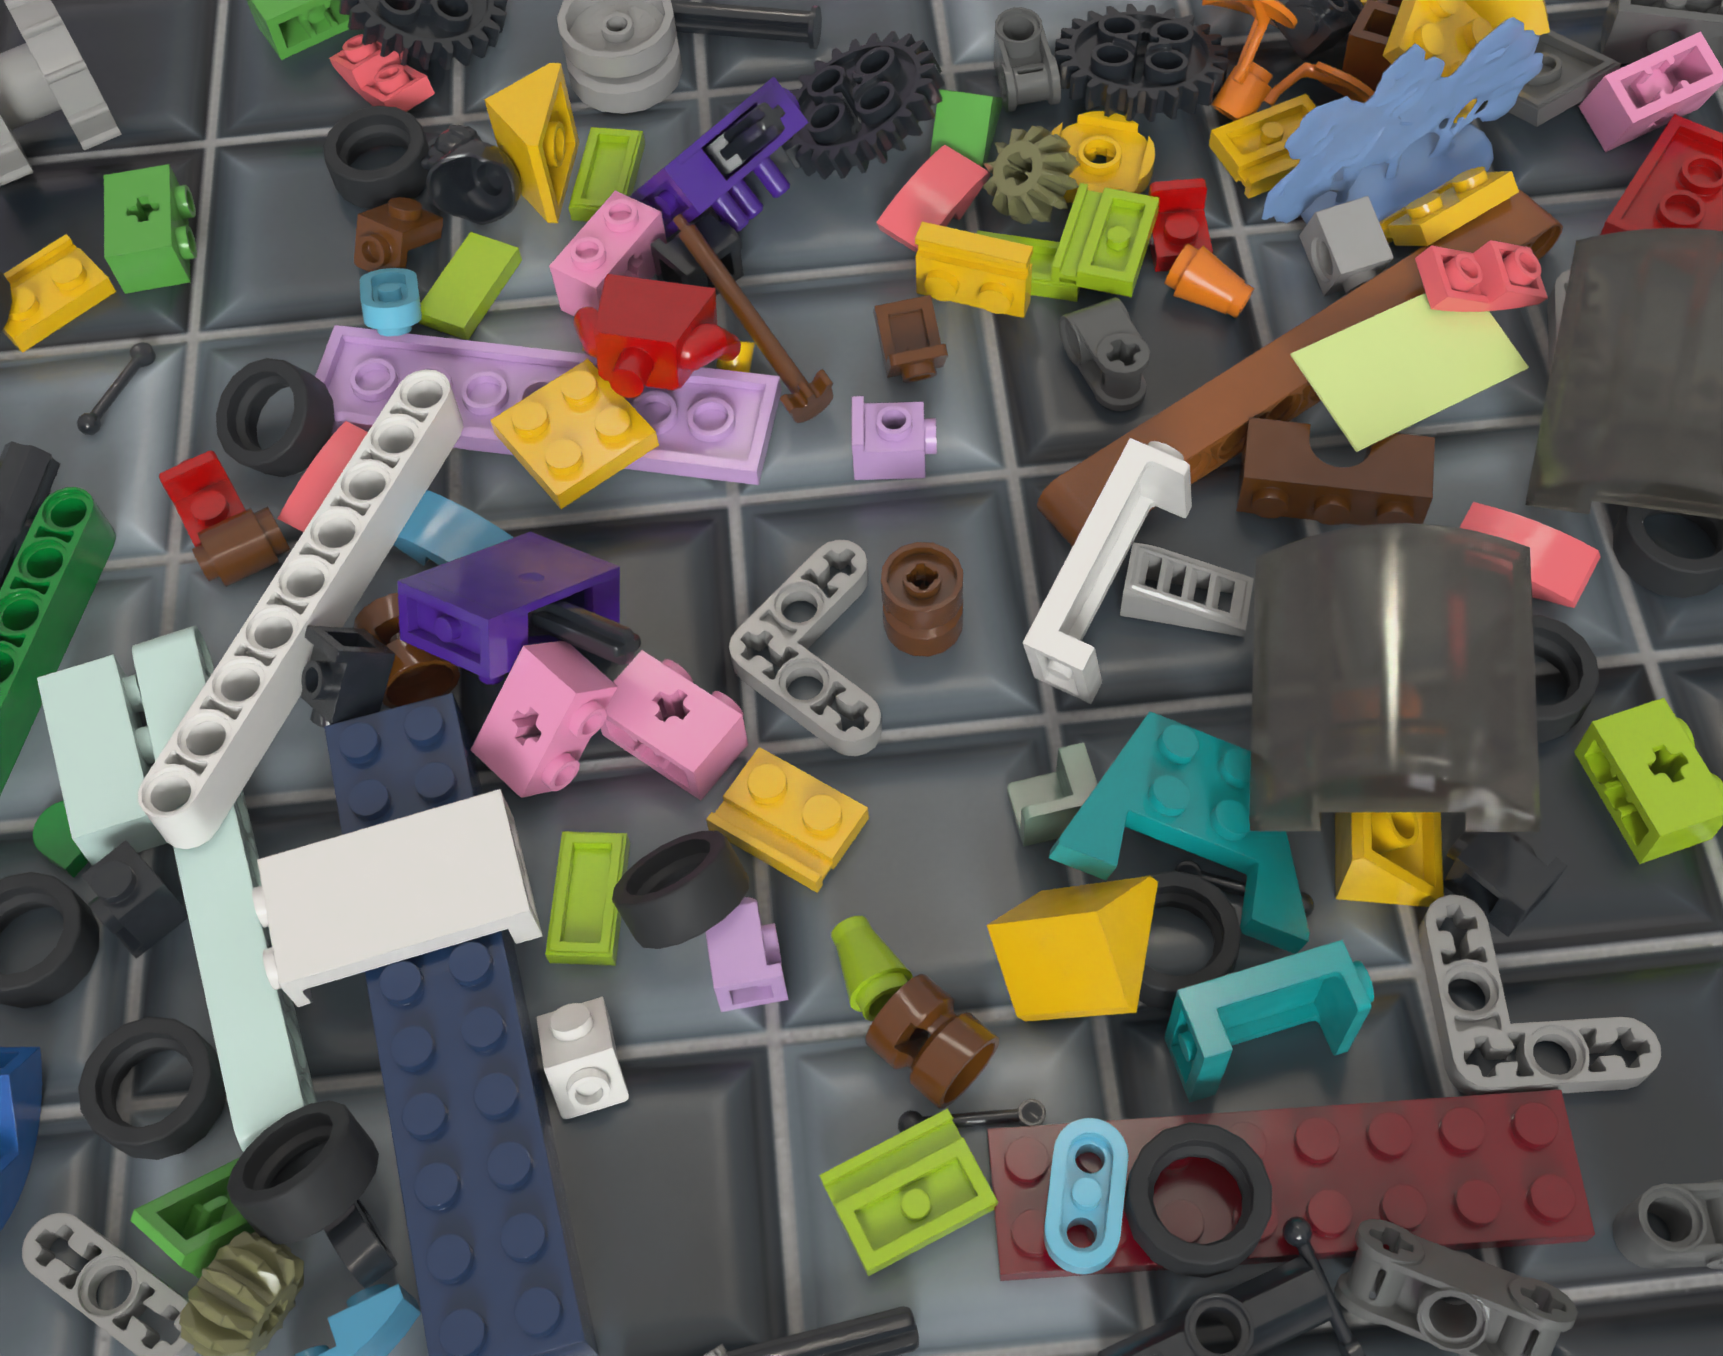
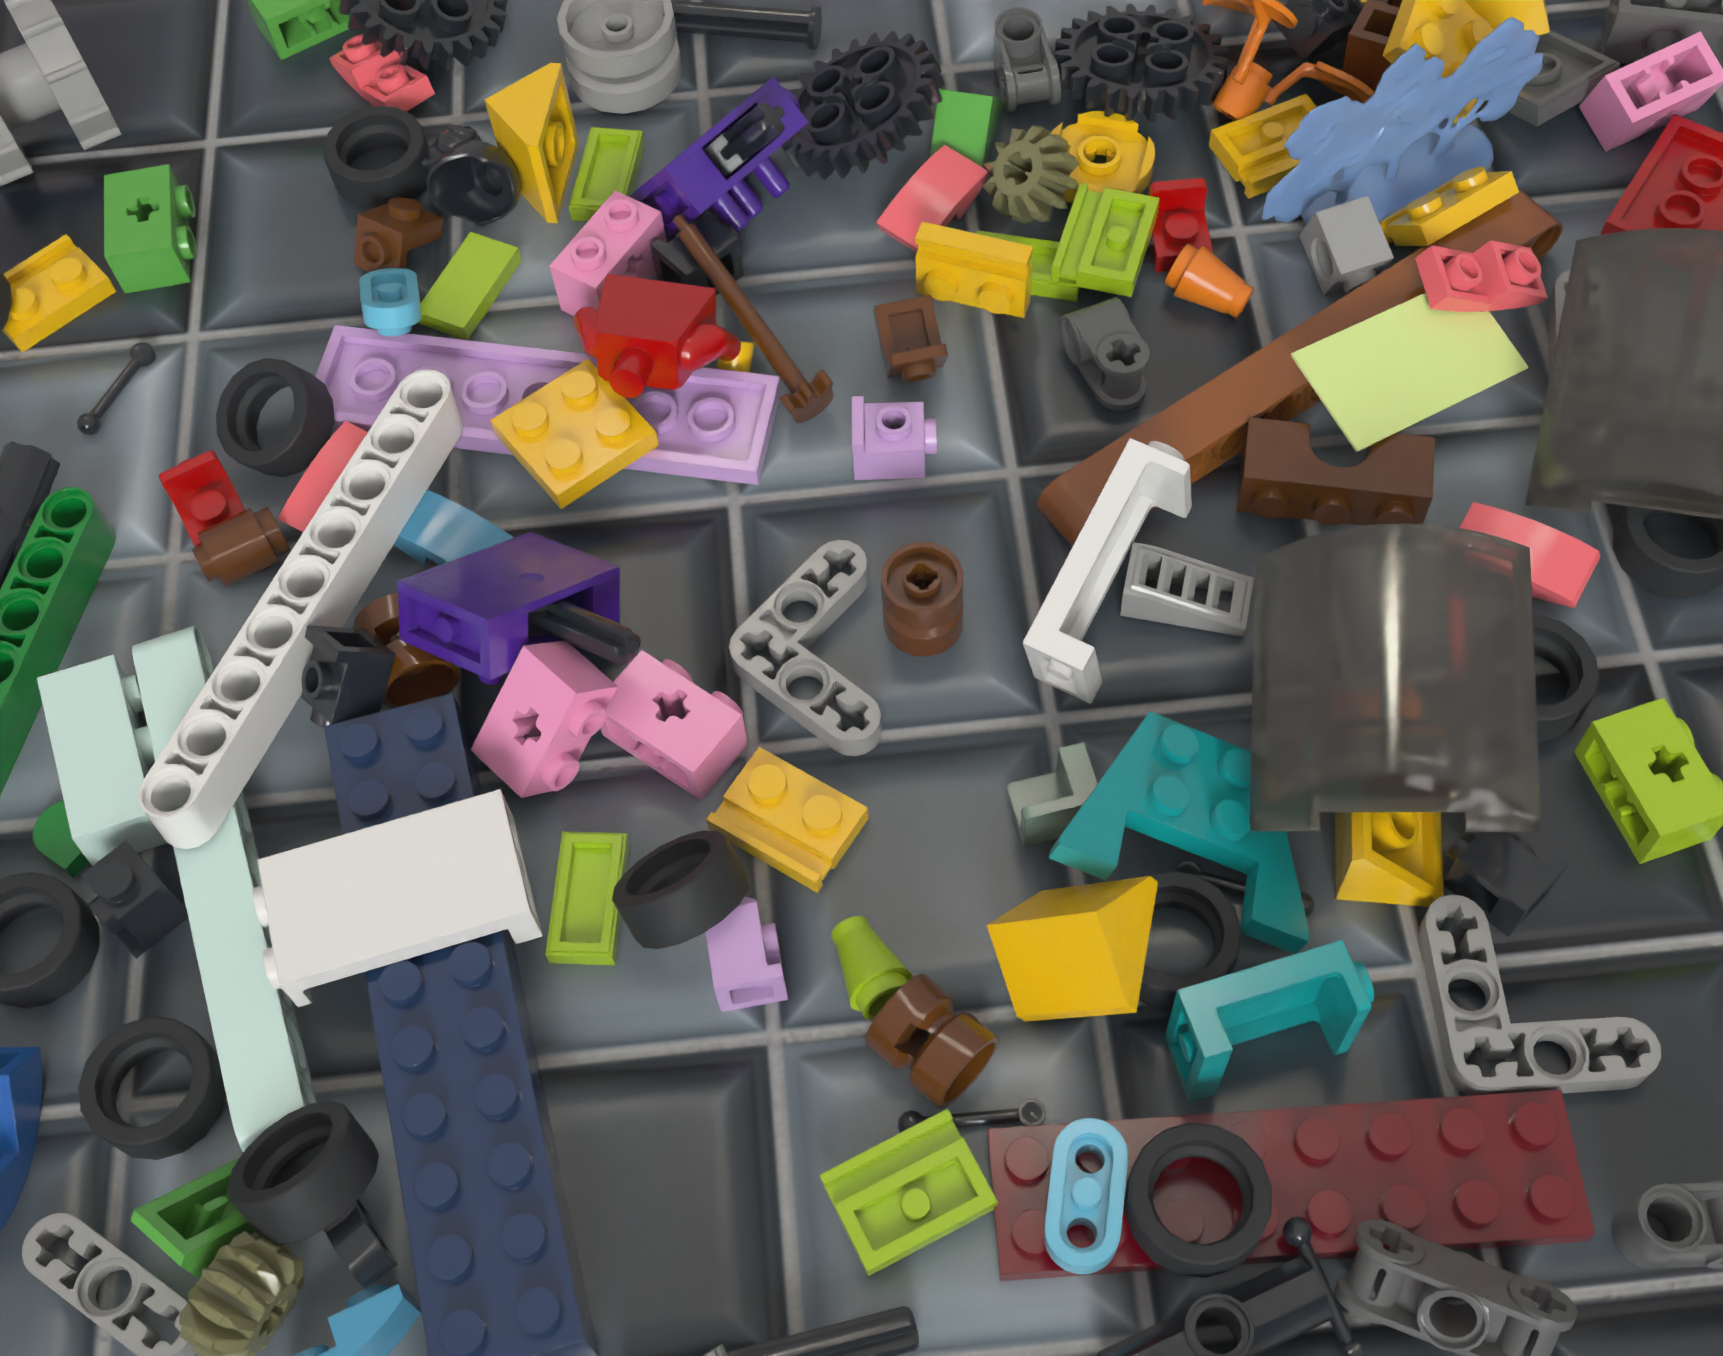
white bracket [536,997,629,1119] -> none

